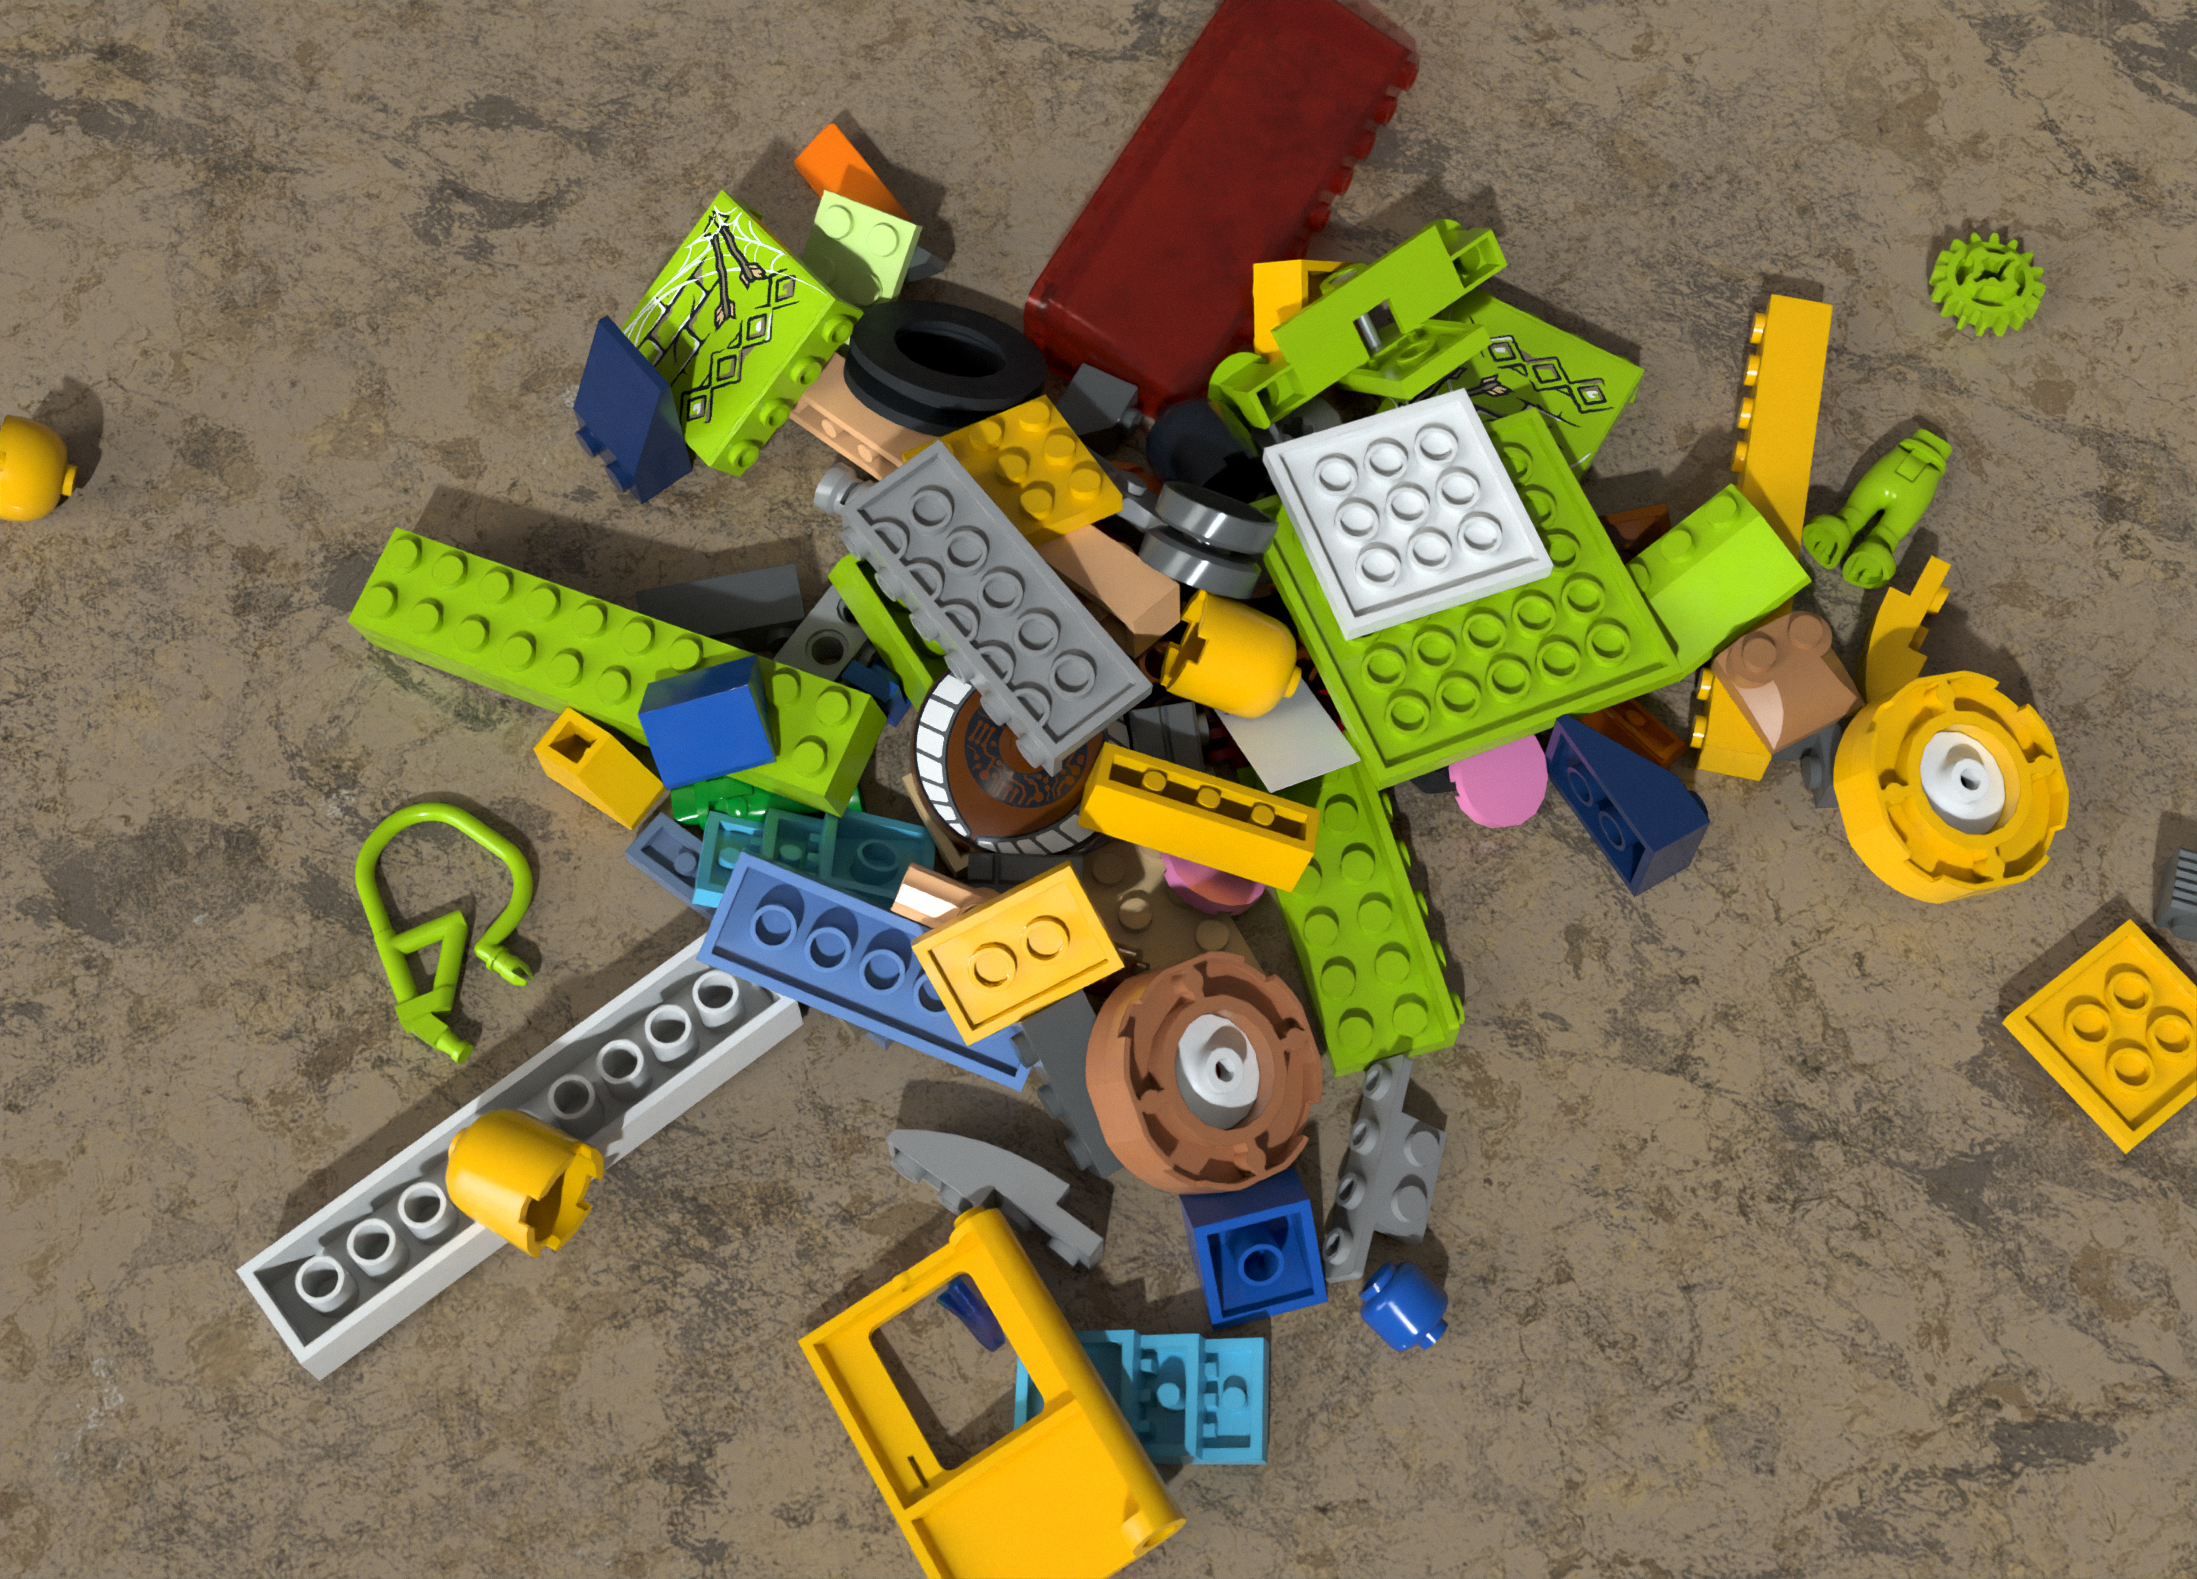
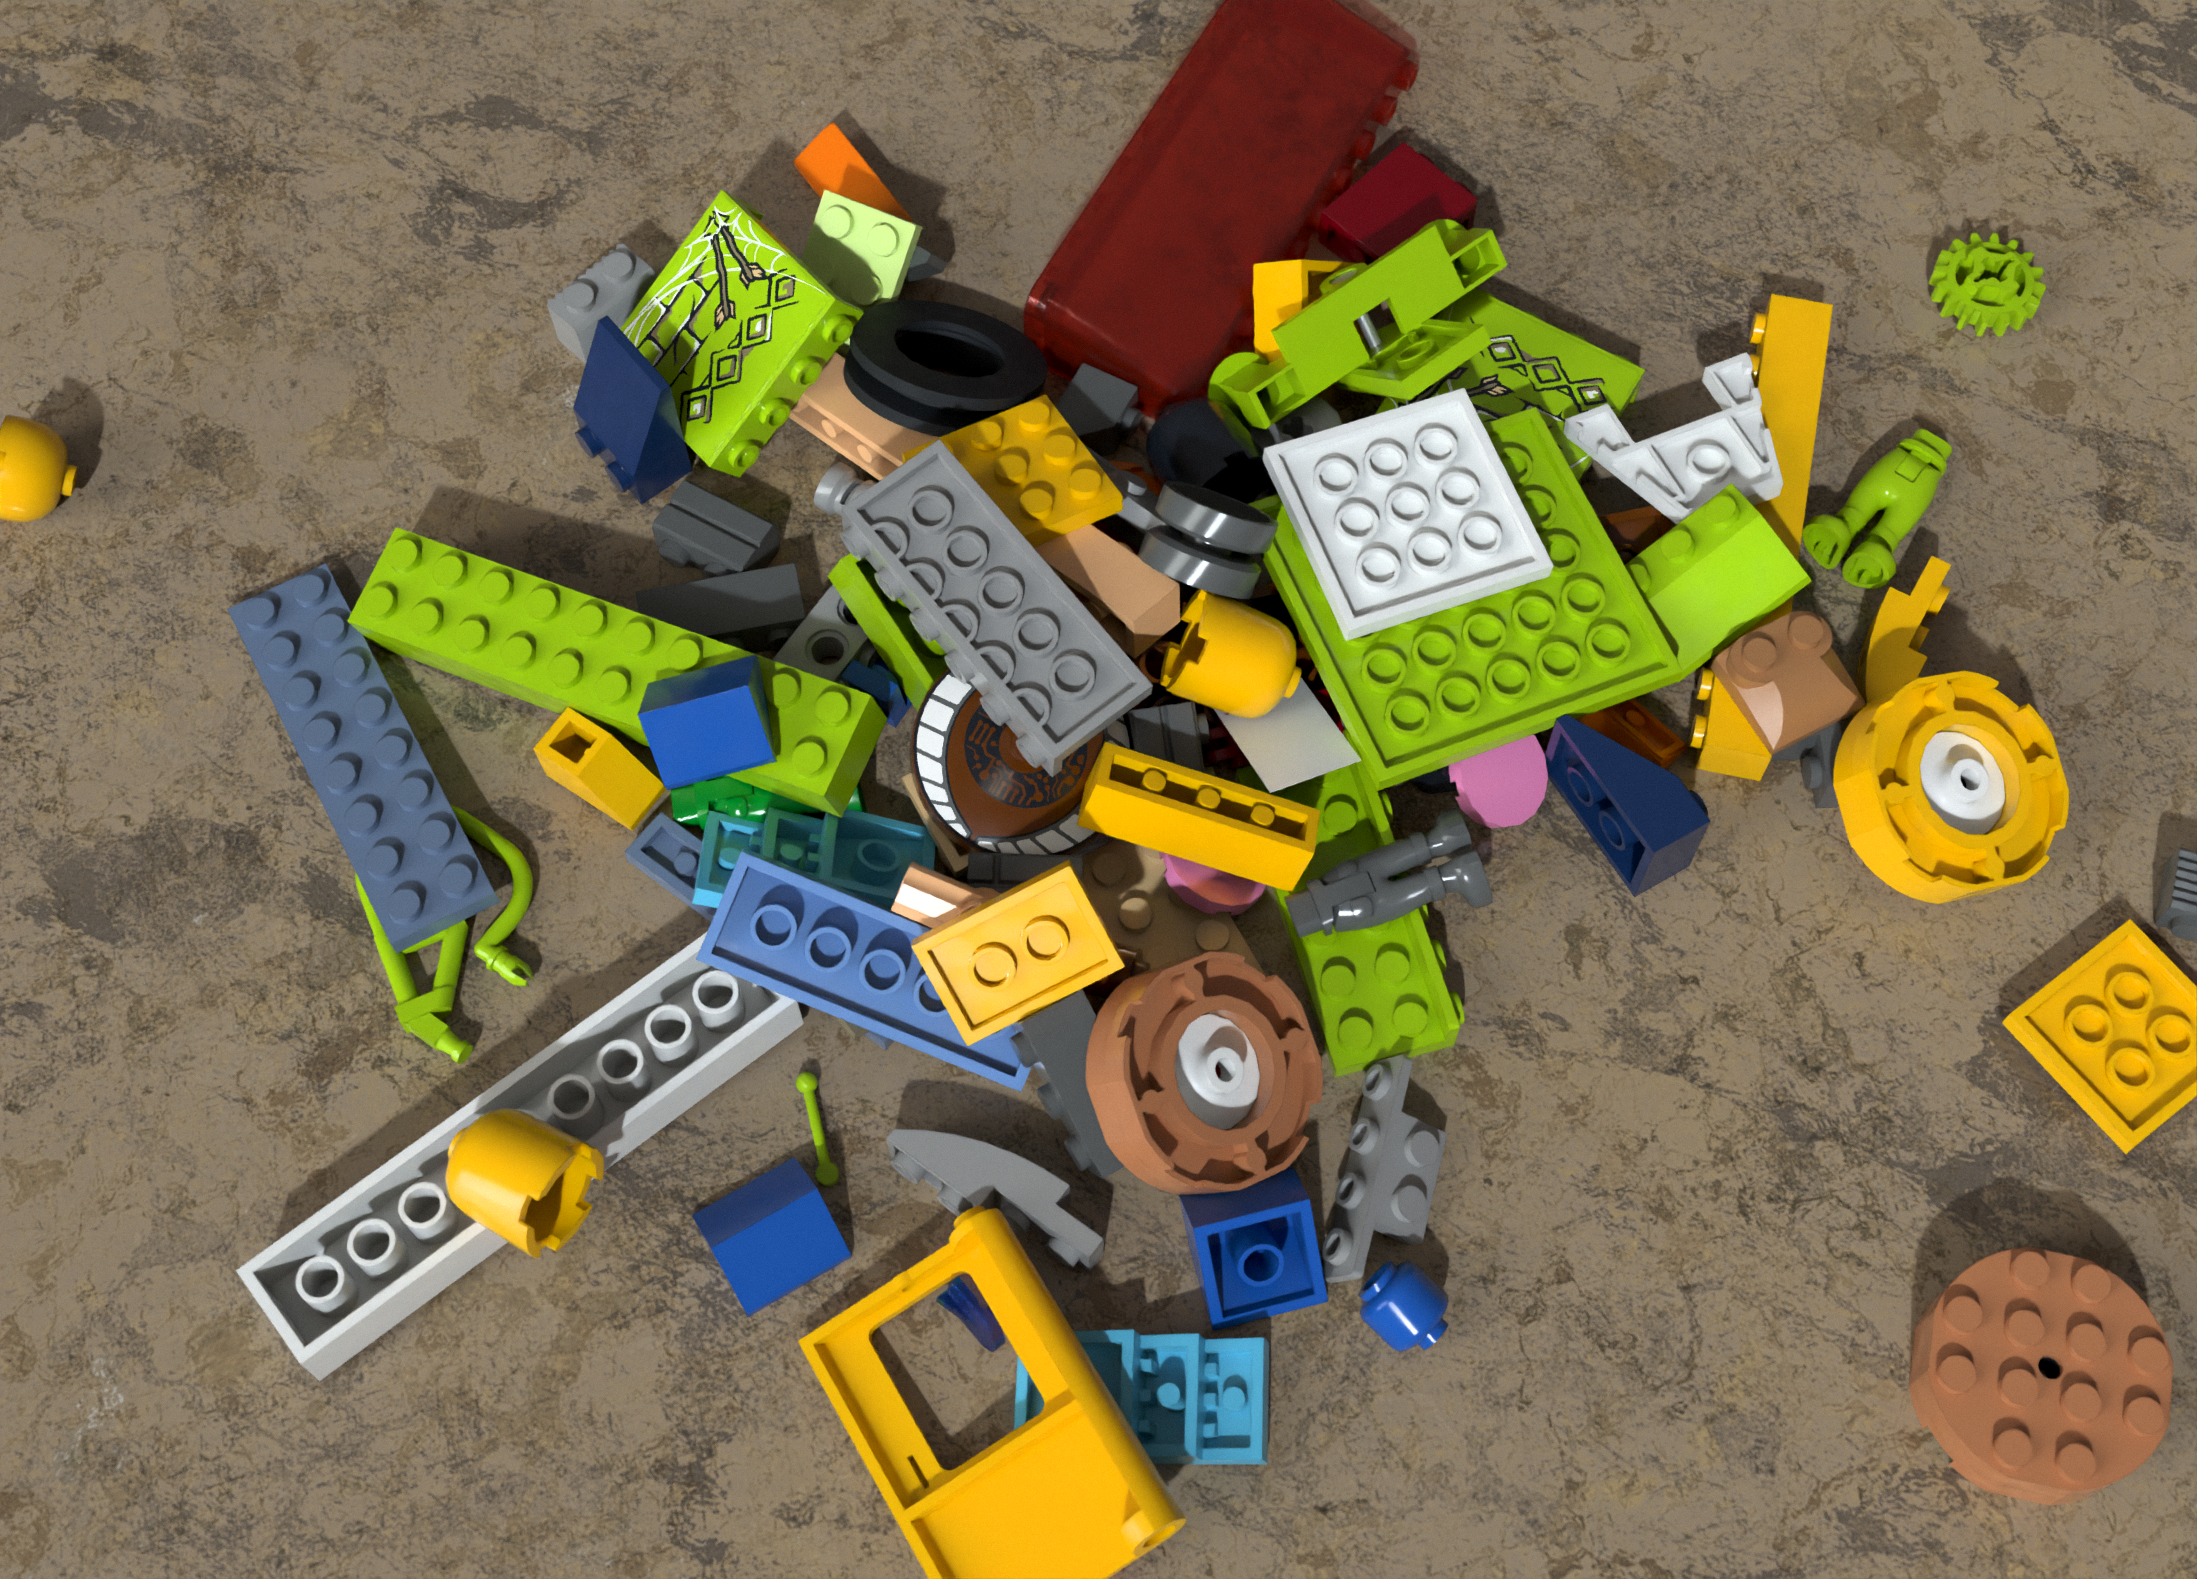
none -> sand blue plate [227,563,500,953]
none -> light grey brick [547,244,656,364]
none -> dark grey brick [652,480,780,579]
none -> blue slope [692,1157,852,1317]
none -> lime hinge [795,1072,839,1188]
none -> dark grey piece [1284,808,1493,938]
none -> dark red panel [1318,142,1478,266]
none -> white wing [1563,352,1783,525]
none -> nougat piece [1909,1247,2173,1506]

